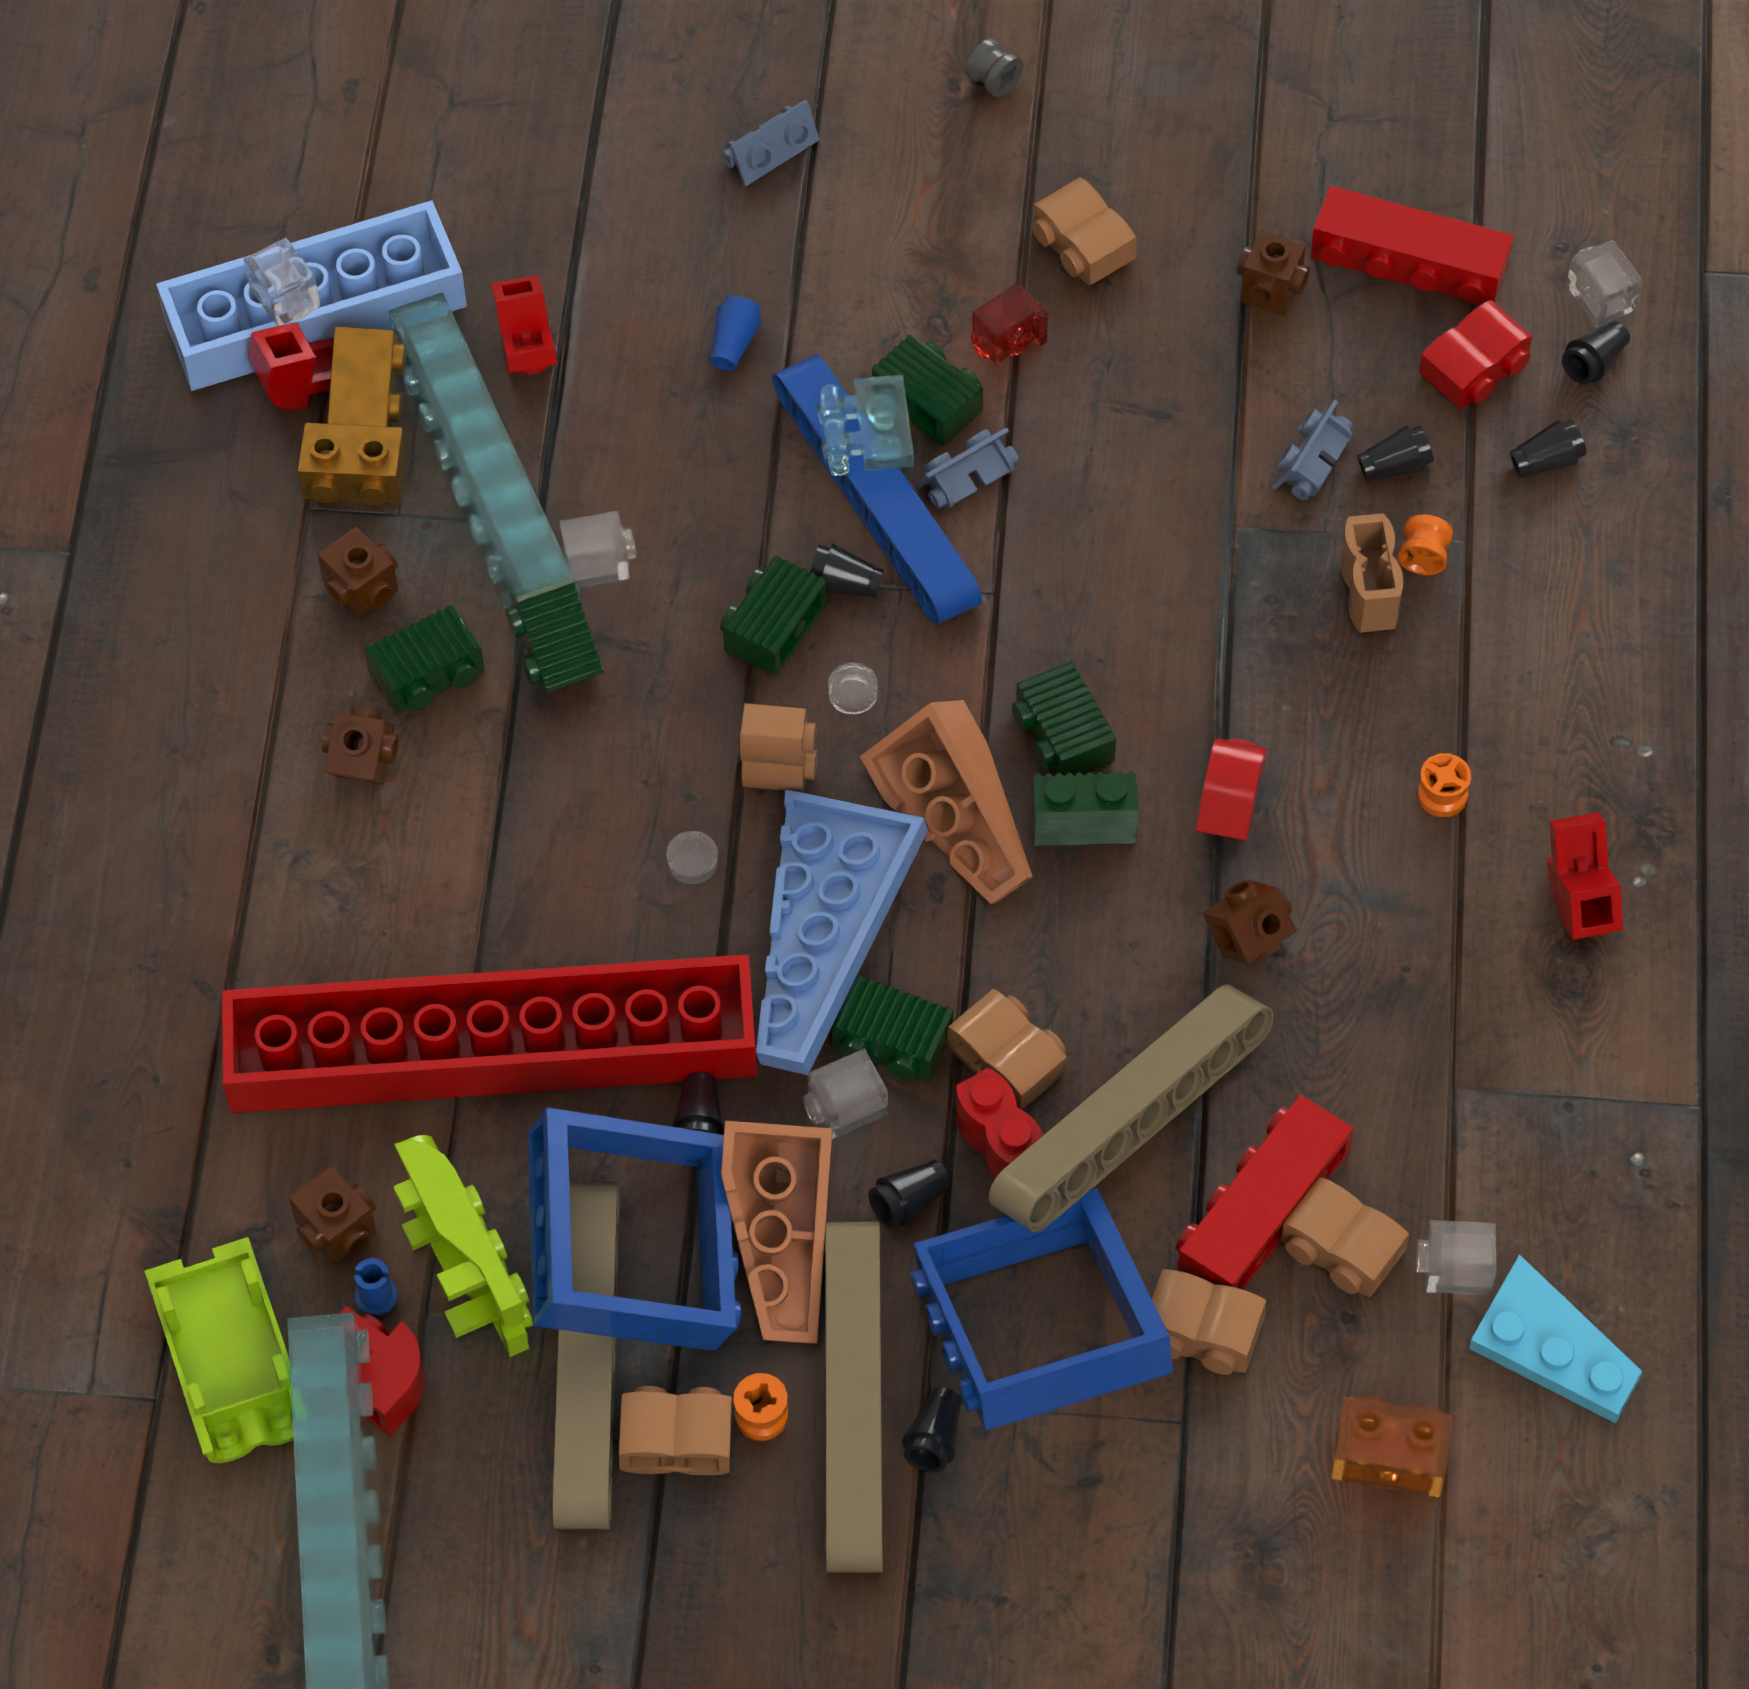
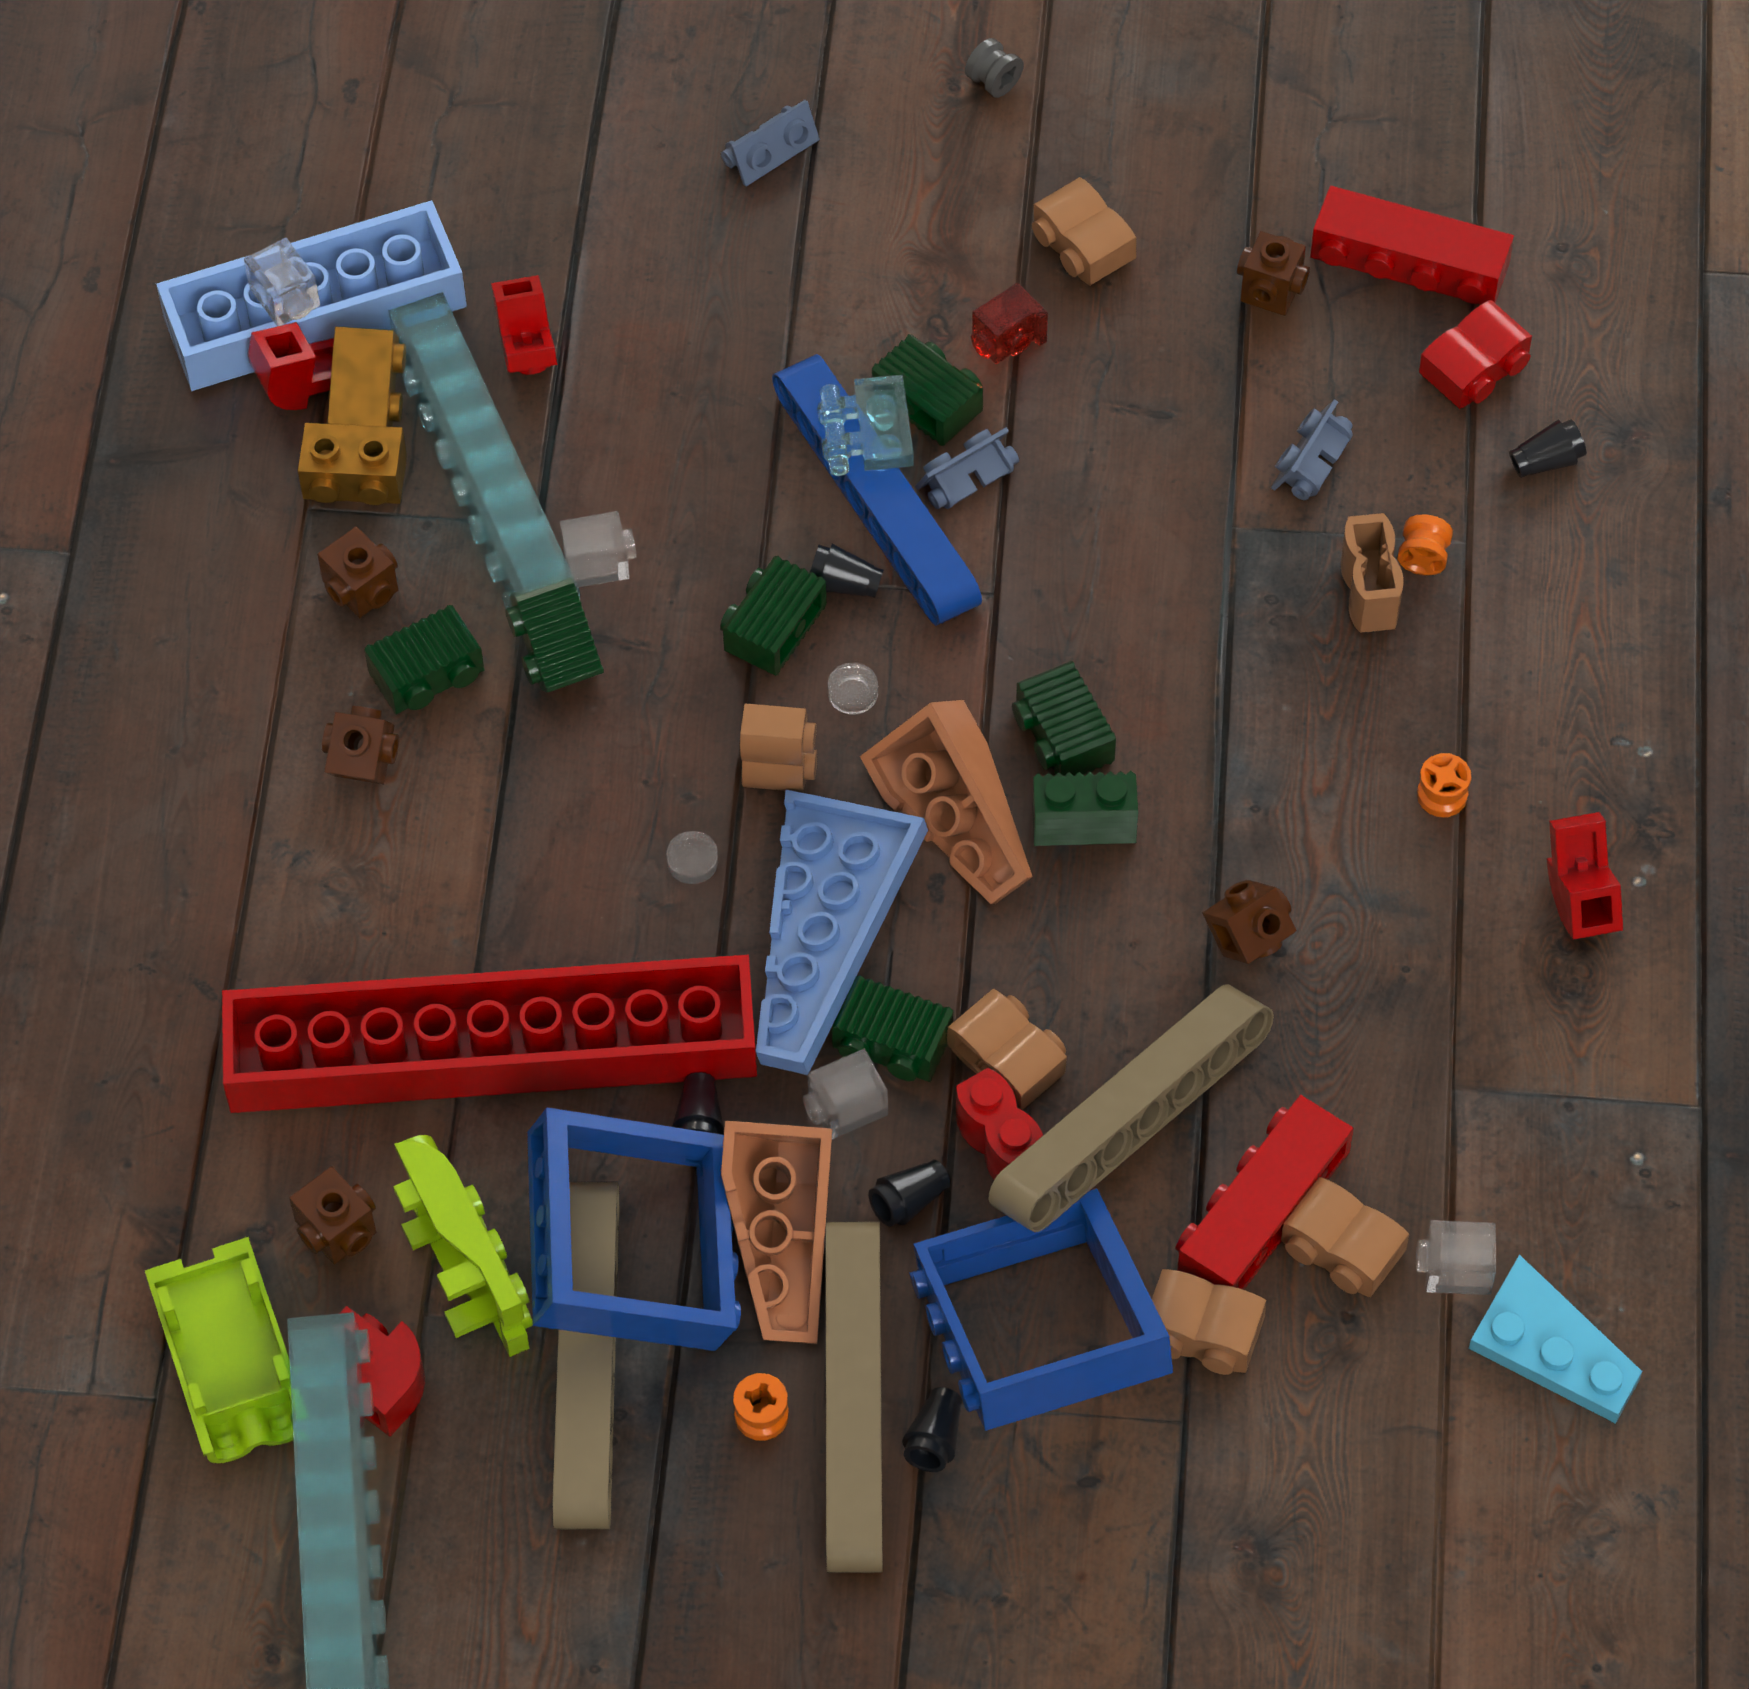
blue pin [354,1258,398,1317] -> none
medium nougat brick [619,1386,732,1475] -> none
blue cone [709,296,762,371] -> none
red brick [1196,738,1268,841] -> none
clear orange brick [1331,1395,1454,1497] -> none
black cone [1357,425,1434,482] -> none
black cone [1562,321,1630,384] -> none
clear brick [1567,239,1643,327] -> none

